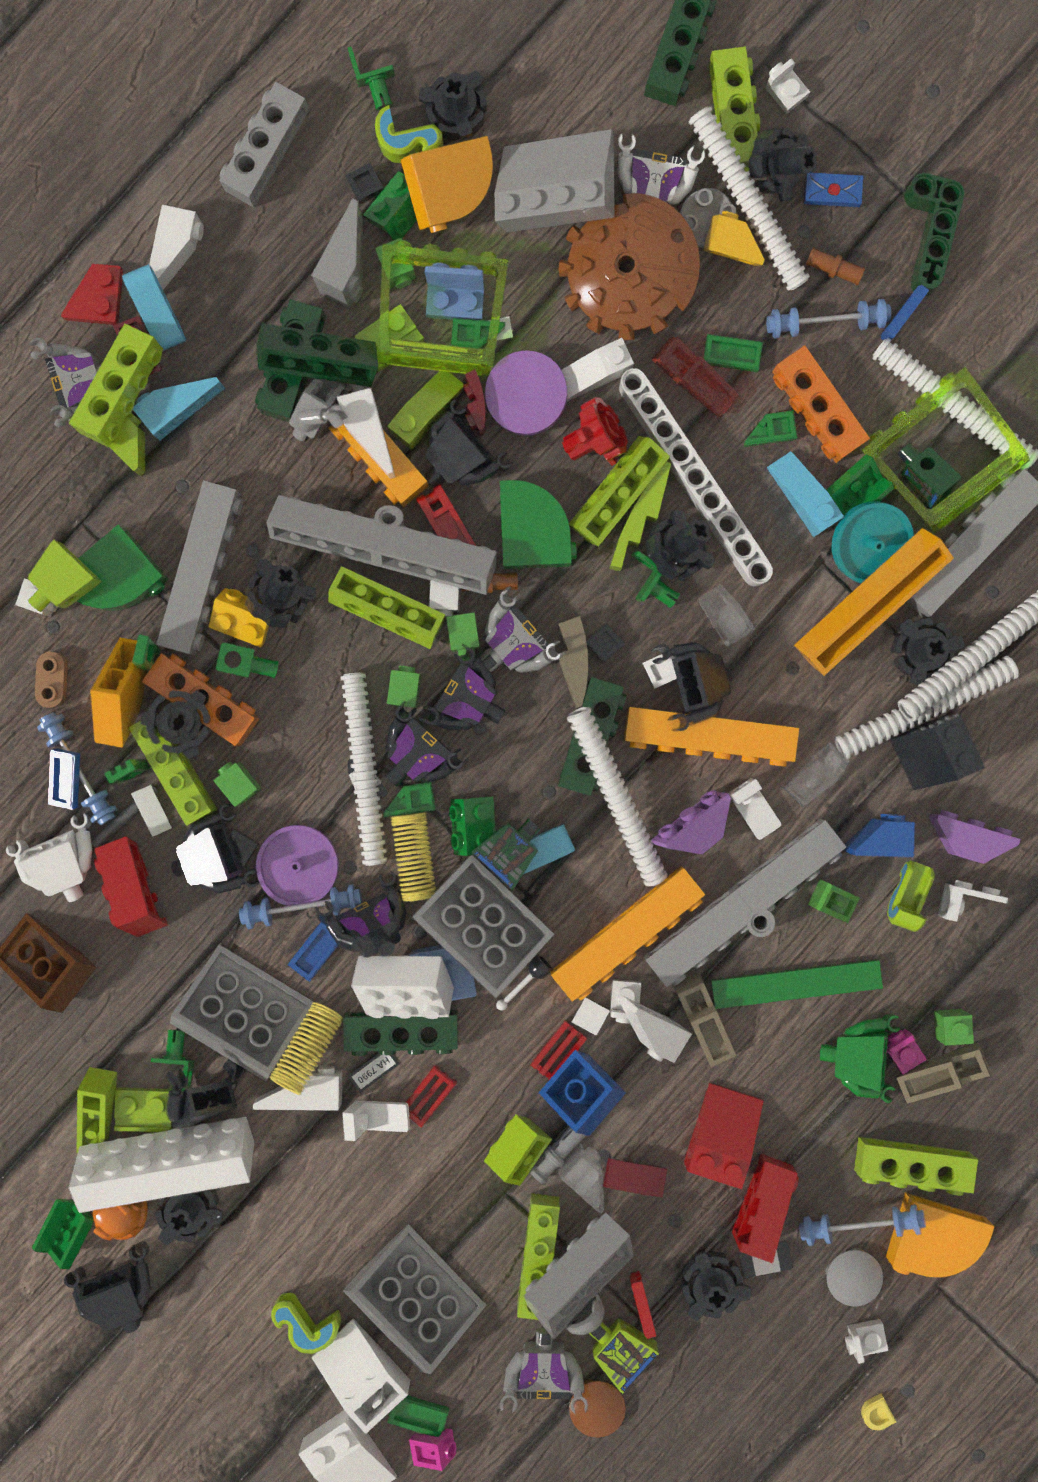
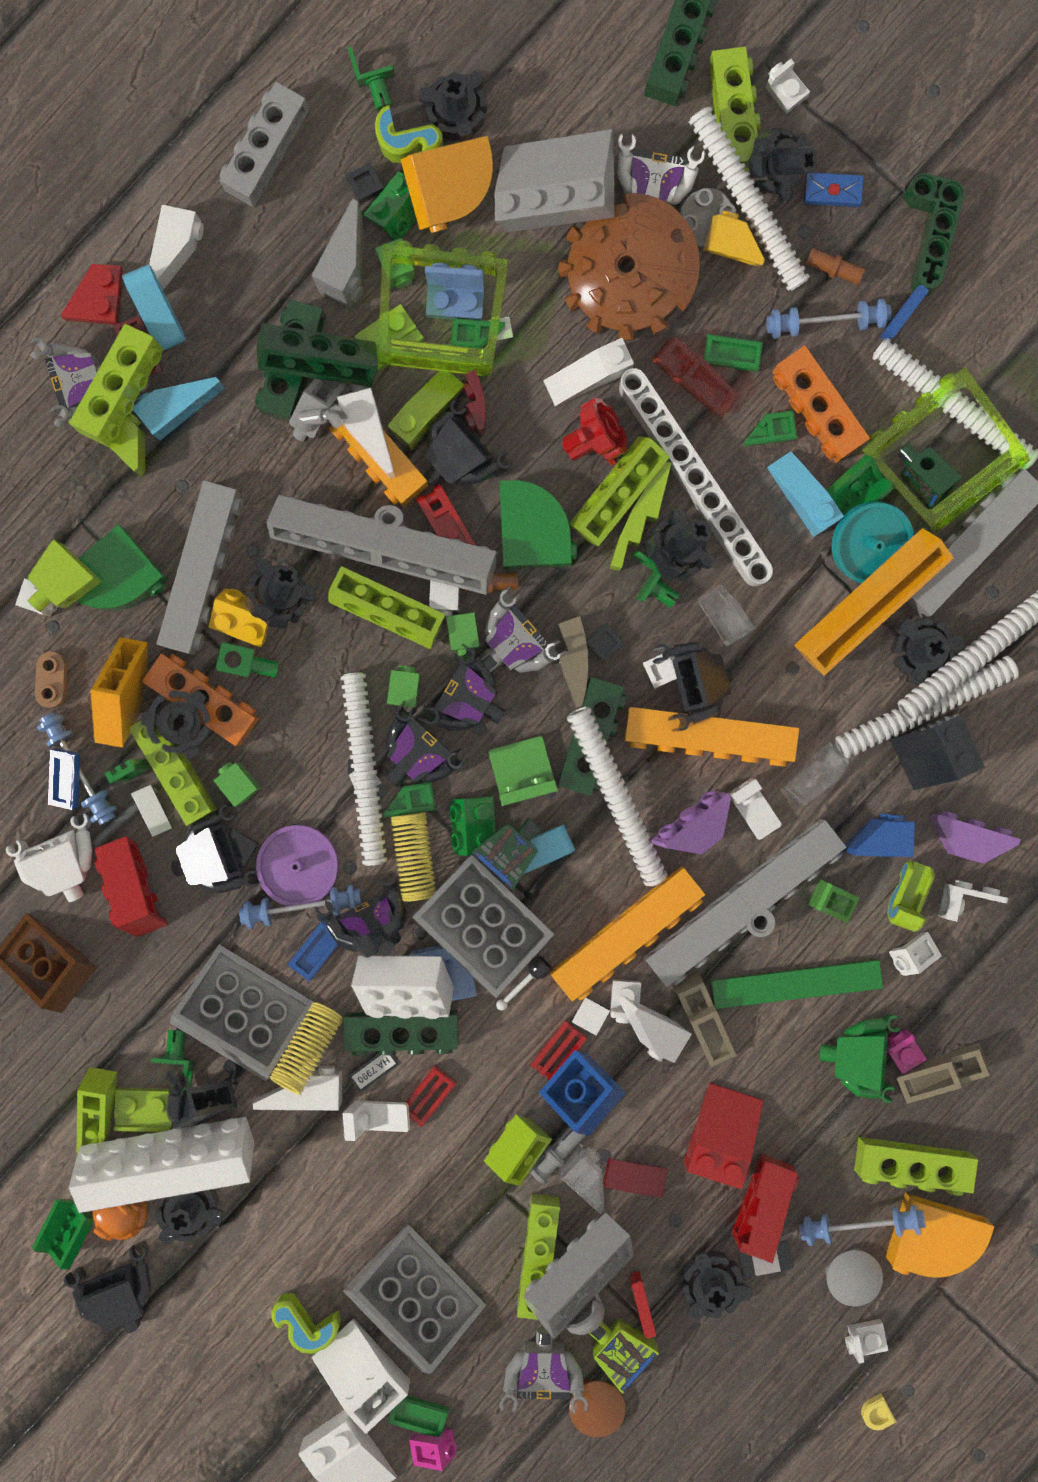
green tile [132,635,161,671] -> none
medium lavender piece [485,351,568,436] -> none
bright green brick [934,1009,974,1046] -> none
none -> bright green bracket [488,736,557,806]
none -> white bracket [889,932,942,976]

